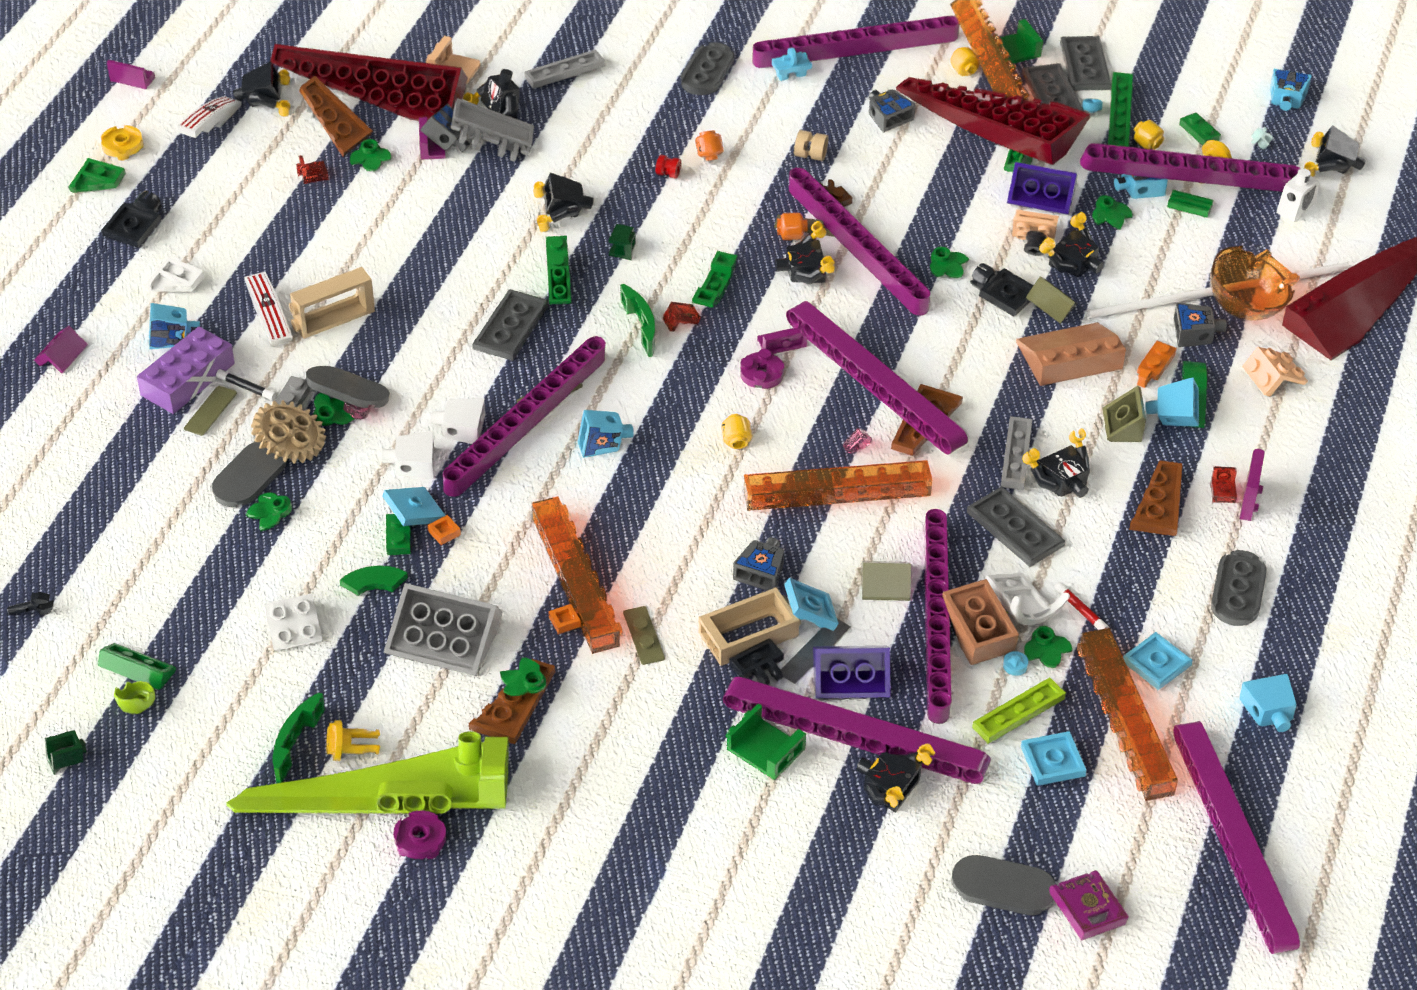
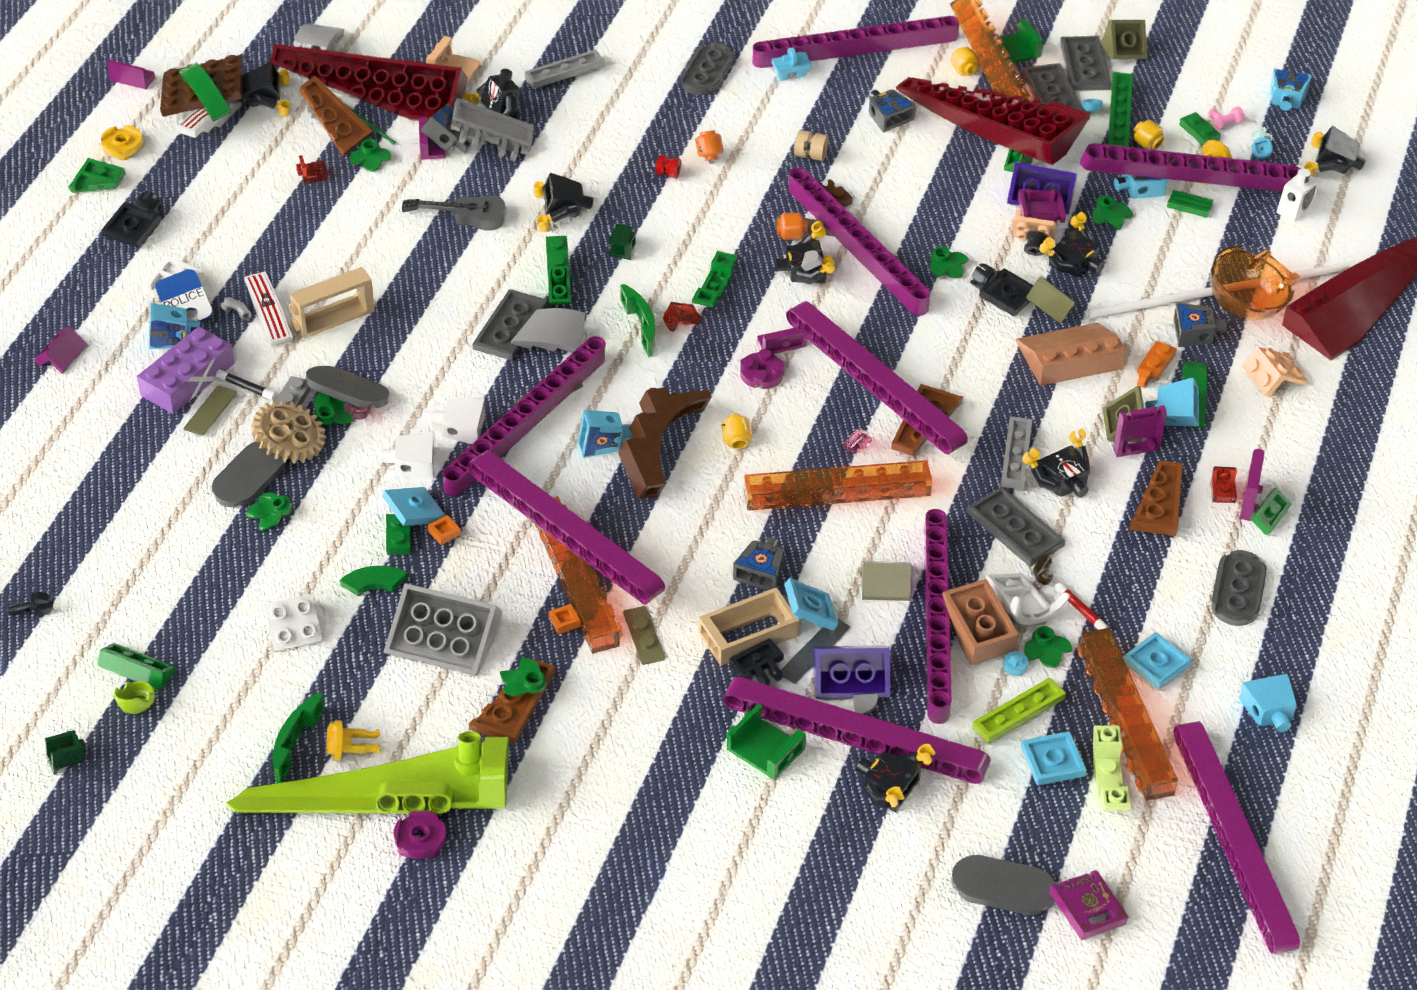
none -> piece [155,269,213,323]
none -> reddish brown plate [160,55,243,117]
none -> green slope [179,62,232,122]
none -> light grey arm [221,297,252,320]
none -> light grey slope [293,23,345,51]
none -> green piece [344,103,396,145]
none -> dark grey piece [401,195,505,231]
none -> magenta beam [468,450,665,605]
none -> light grey slope [511,308,585,353]
none -> reddish brown arch [618,387,712,499]
none -> light grey tile [801,250,823,271]
none -> light grey tile [853,694,878,715]
none -> magenta container [1018,188,1066,223]
none -> dark brown arm [1033,555,1054,585]
none -> yellowish green slope [1093,725,1131,810]
none -> olive slope [1100,20,1148,60]
none -> magenta container [1113,405,1167,457]
none -> bright pink piece [1208,106,1245,130]
none -> green plate [1250,488,1292,535]
none -> medium azure tile [1252,138,1273,159]

